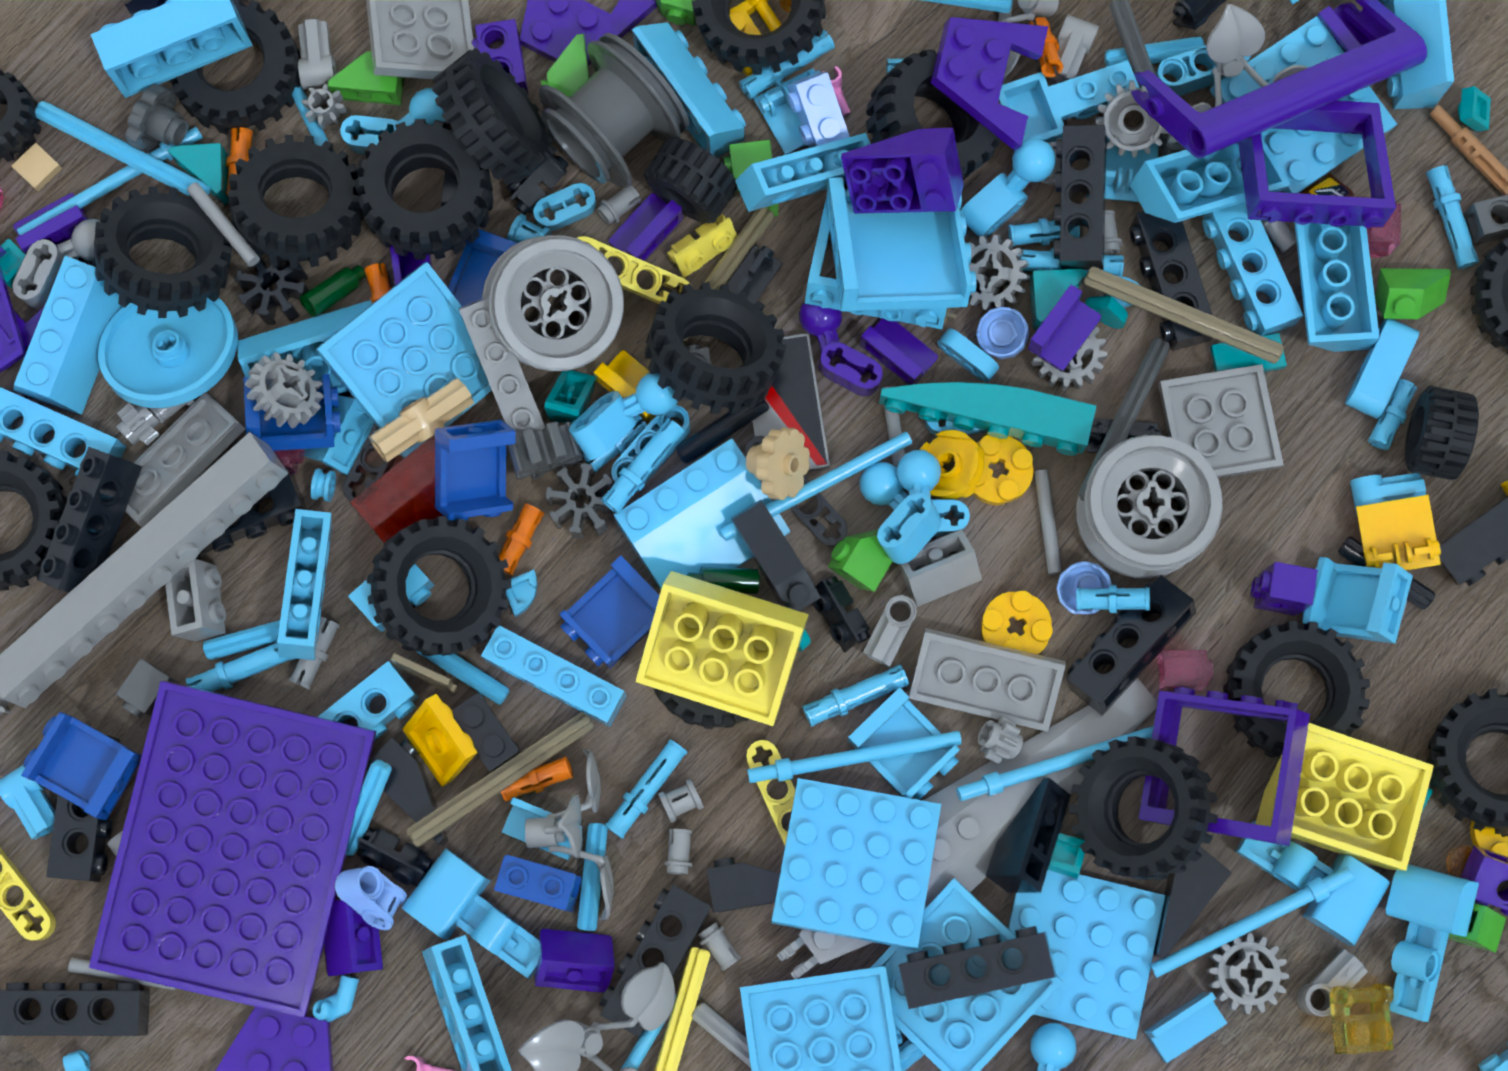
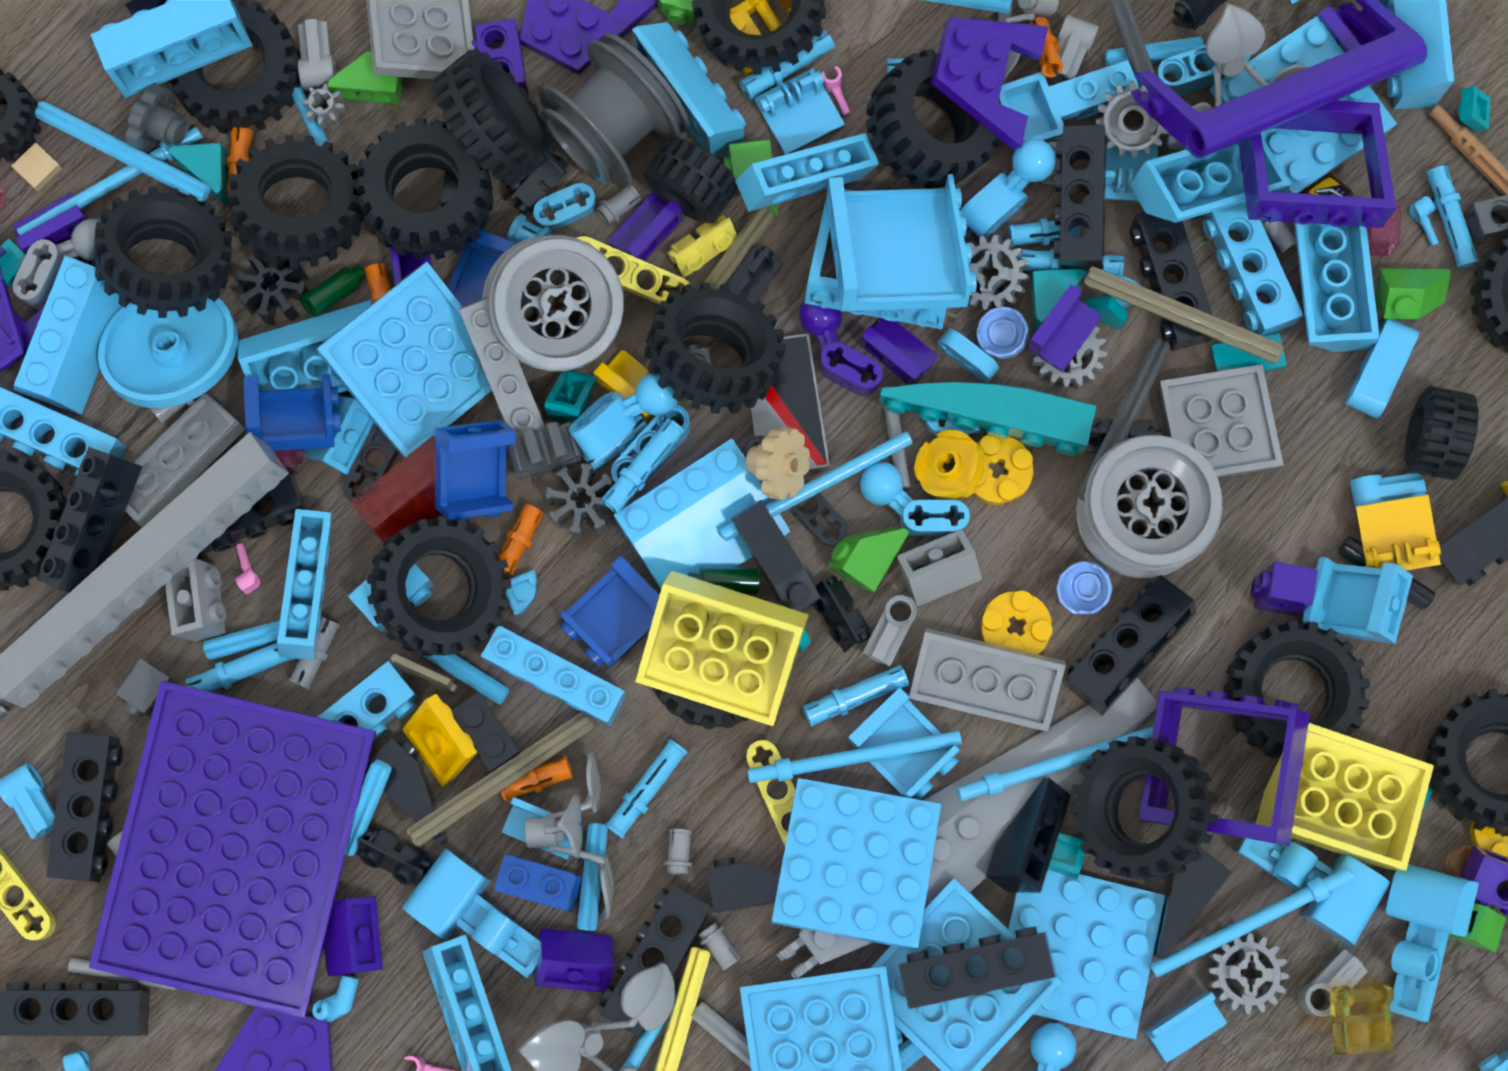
blue panel [21,712,142,820] -> none
light grey gear [116,403,160,446] -> none
light grey bar [187,182,260,267] -> none
light grey gear [245,352,324,428] -> none
medium azure bush [311,468,336,502] -> none
light blue piece [335,866,407,930] -> none
medium azure beam [340,88,447,155] -> none
tan piece [369,378,474,462] -> none
bright green slope [541,33,590,97] -> none
light grey bush [658,778,704,823] -> none
black axle [676,398,769,463] -> none
light blue brick [787,72,850,148] -> none
dark purple slope [841,128,964,214] -> none
medium azure beam [877,450,942,564] -> none
light grey gear [978,716,1023,764] -> none
light grey bar [1034,469,1062,575] -> none
medium azure pin [1076,585,1150,613] -> none
light grey pin [1104,210,1123,255] -> none
clear pink brick [1157,650,1213,691] -> none
medium azure pin [1368,379,1417,450] -> none
none -> bright pink hand [234,543,261,594]
none -> medium azure hand [1408,196,1439,246]

